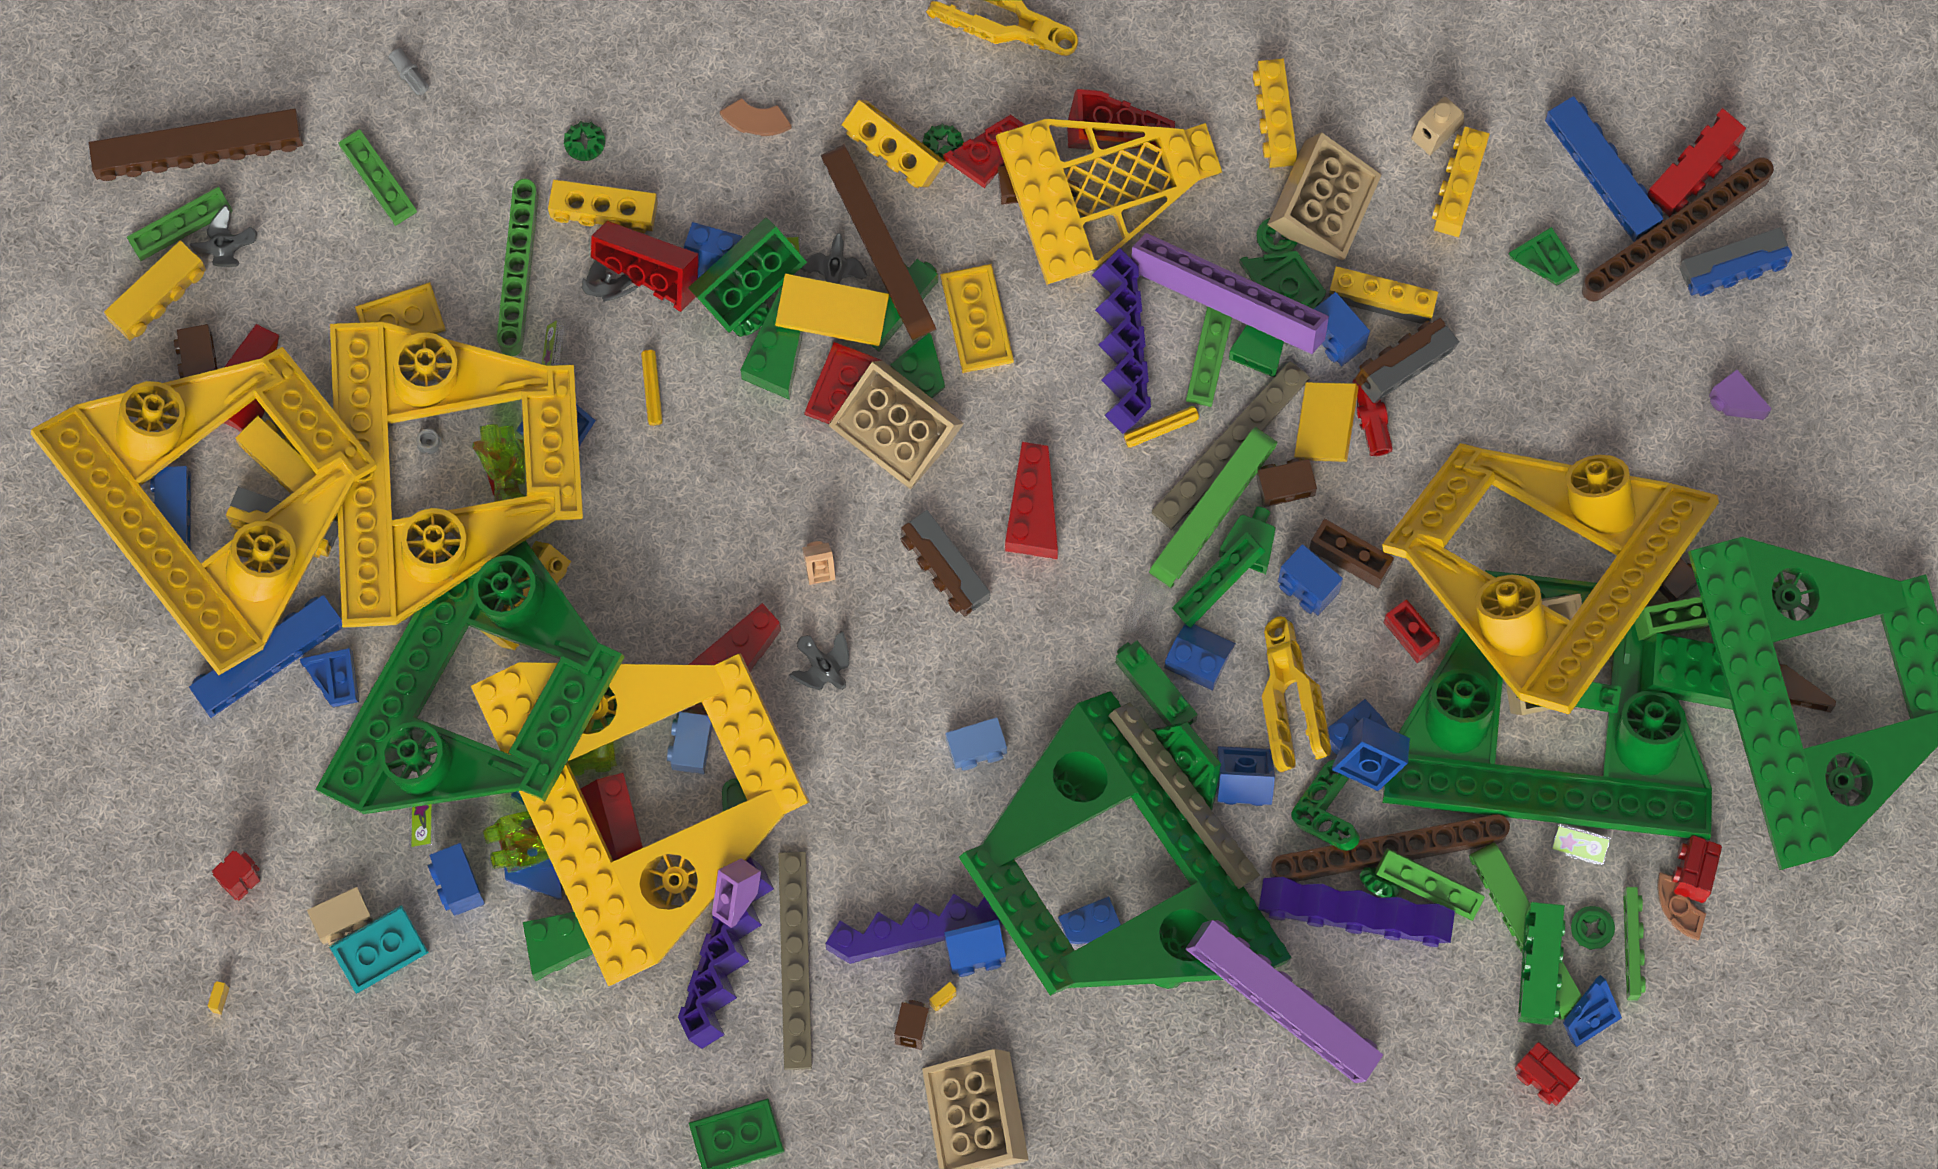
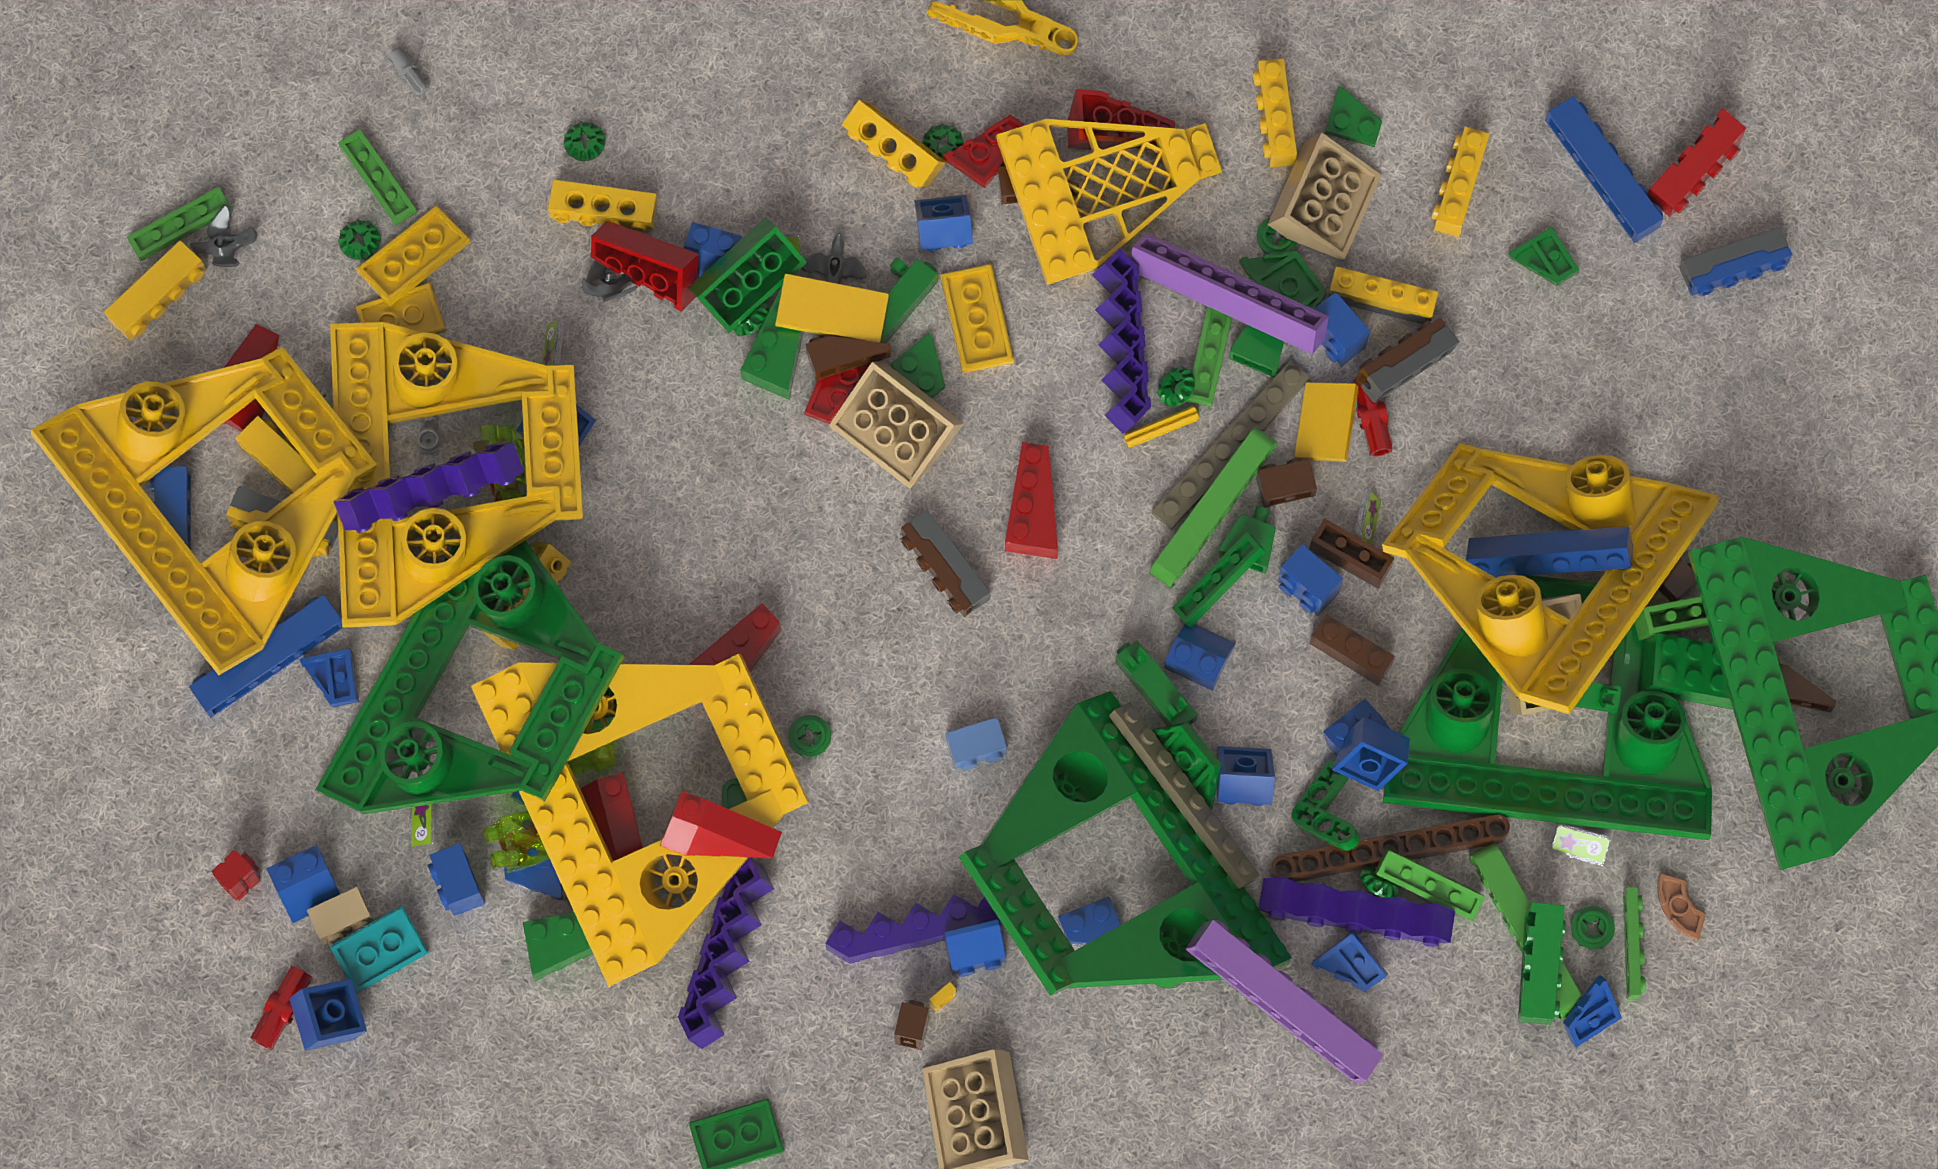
reddish brown brick [89,108,303,181] -> none
reddish brown brick [174,324,218,379] -> none
yellow tile [207,981,230,1015] -> none
bright green beam [497,179,538,356] -> none
yellow axle [641,350,662,426] -> none
medium blue brick [667,712,712,774] -> none
medium lavender slope [712,858,761,928] -> none
nougat tile [720,98,792,136] -> none
dark tan plate [778,852,812,1070] -> none
dark grey animal [789,631,849,690] -> none
light nougat slope [802,541,836,585] -> none
reddish brown beam [820,144,937,341] -> none
yellow piece [1262,616,1331,772] -> none
red brick [1383,599,1441,663] -> none
tan torso [1411,96,1464,156] -> none
red brick [1515,1041,1581,1106] -> none
reddish brown beam [1582,157,1774,302] -> none
red brick [1671,836,1722,903] -> none
medium lavender slope [1709,370,1771,420] -> none
none -> red piece [250,966,313,1050]
none -> blue slope [266,845,340,923]
none -> blue brick [289,979,367,1051]
none -> dark purple brick [333,442,524,533]
none -> green gear [338,219,381,260]
none -> yellow tile [356,205,471,307]
none -> red wedge [660,791,782,858]
none -> green gear [788,715,831,758]
none -> reddish brown slope [806,336,891,380]
none -> blue slope [914,195,973,251]
none -> green gear [1156,365,1195,407]
none -> reddish brown brick [1310,614,1395,686]
none -> blue wing [1311,930,1388,992]
none -> green wing [1325,86,1382,147]
none -> slope [1354,489,1382,545]
none -> blue brick [1466,526,1633,578]

